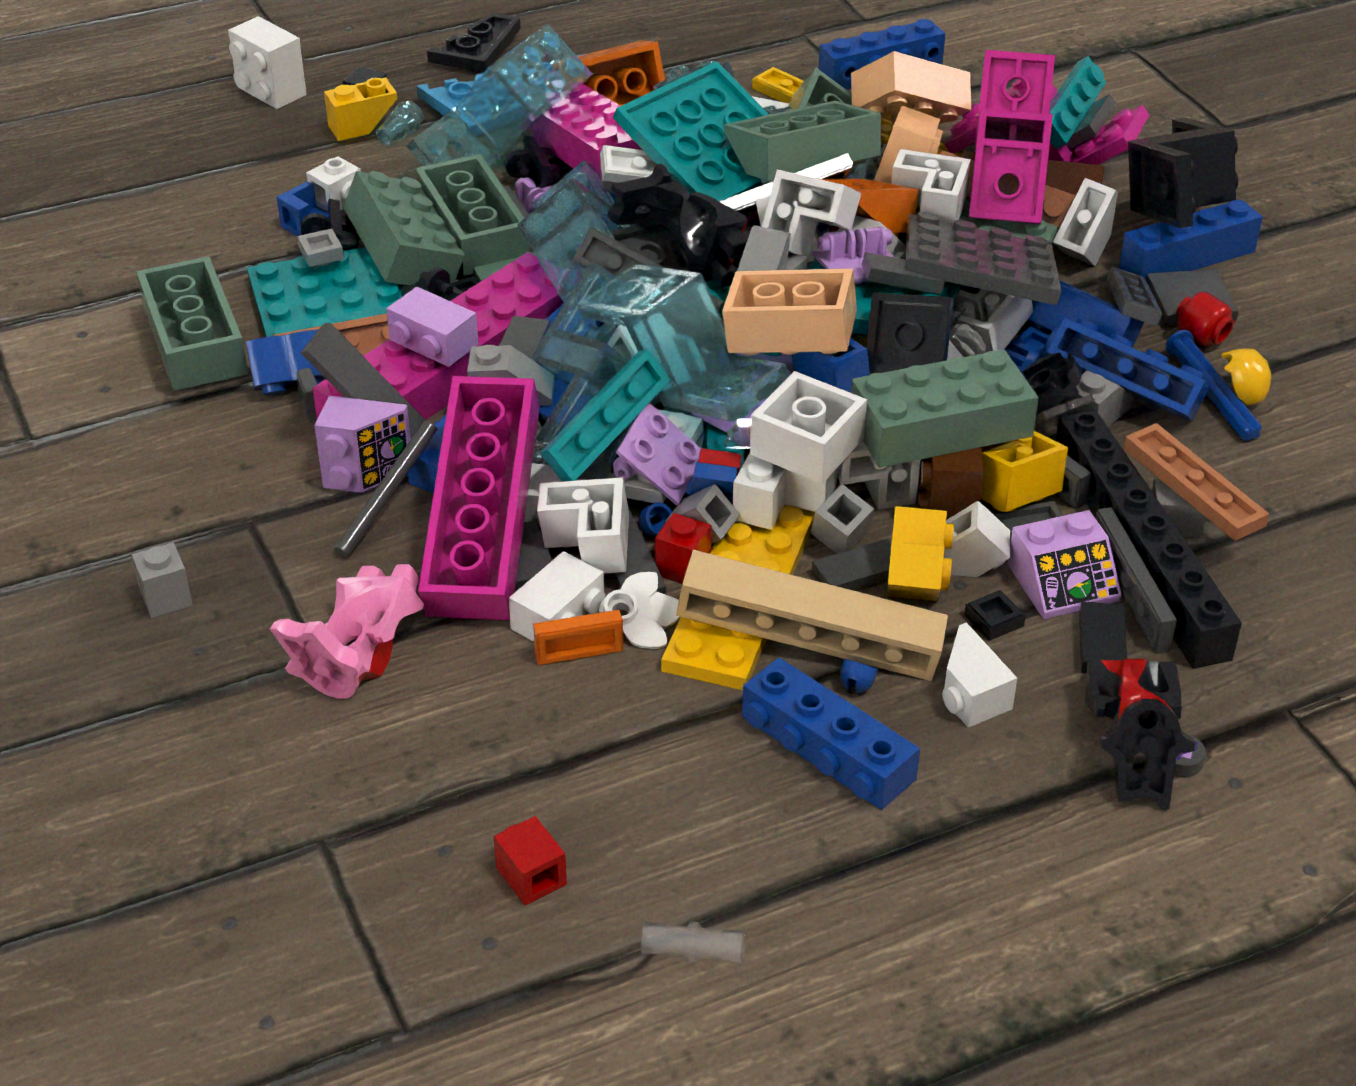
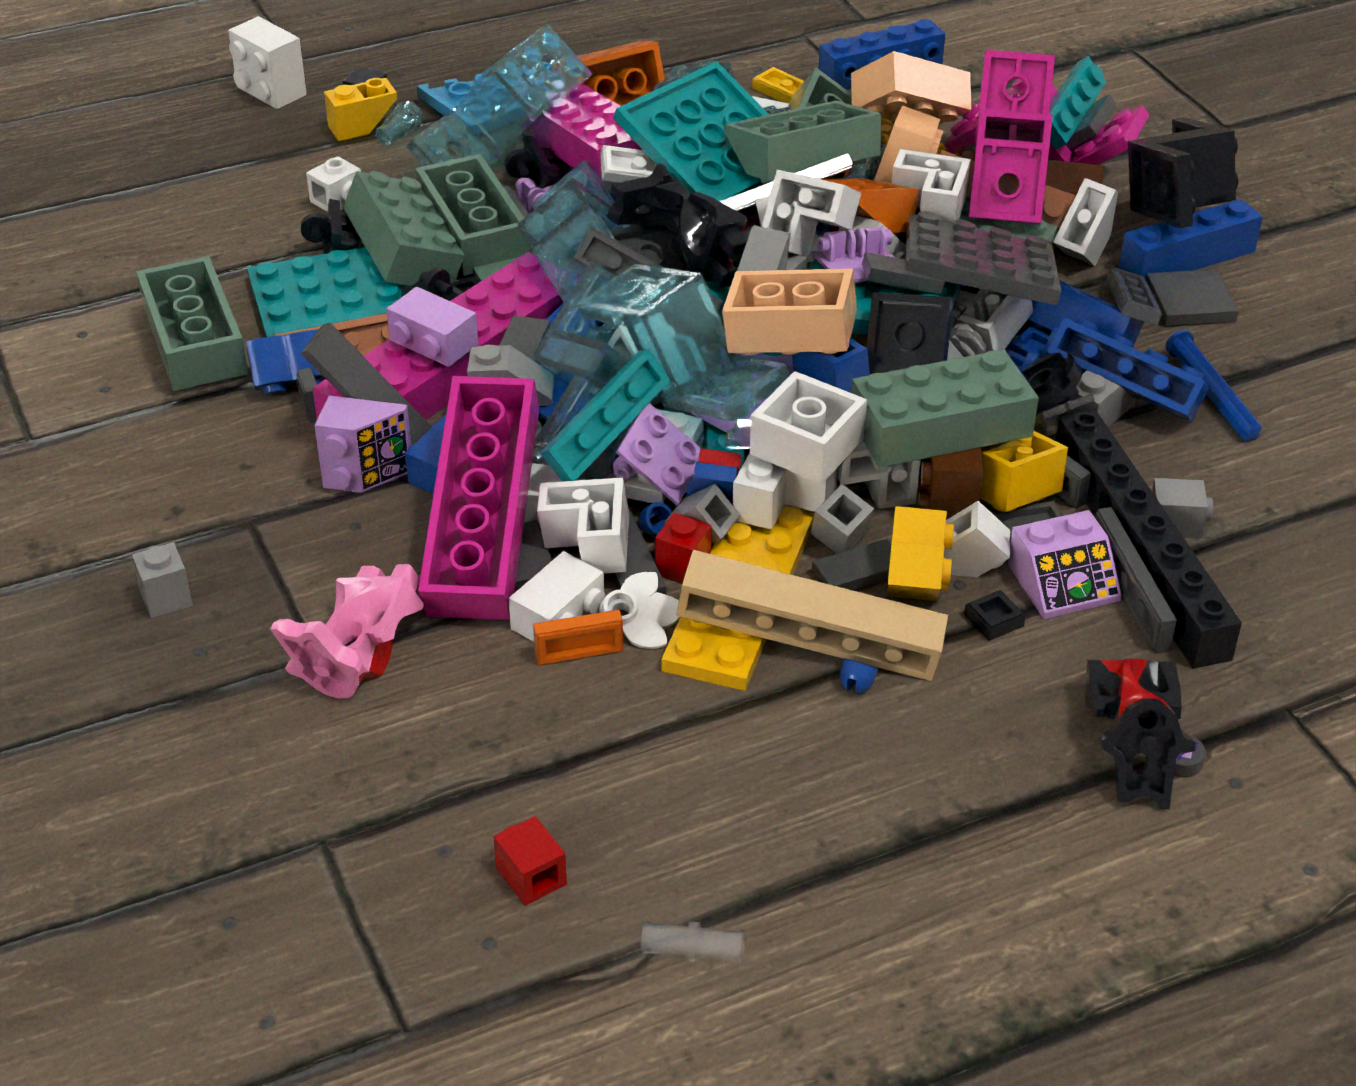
blue panel [276,182,329,236] -> none
light grey plate [297,229,344,267] -> none
dark grey bar [334,421,438,558] -> none
black wing [427,13,521,73] -> none
blue brick [742,657,920,810] -> none
white slope [942,622,1017,728] -> none
black tile [1079,601,1127,673] -> none
nougat plate [1123,423,1269,541] -> none
red head [1176,292,1234,347] -> none
yellow hair [1221,348,1272,405] -> none

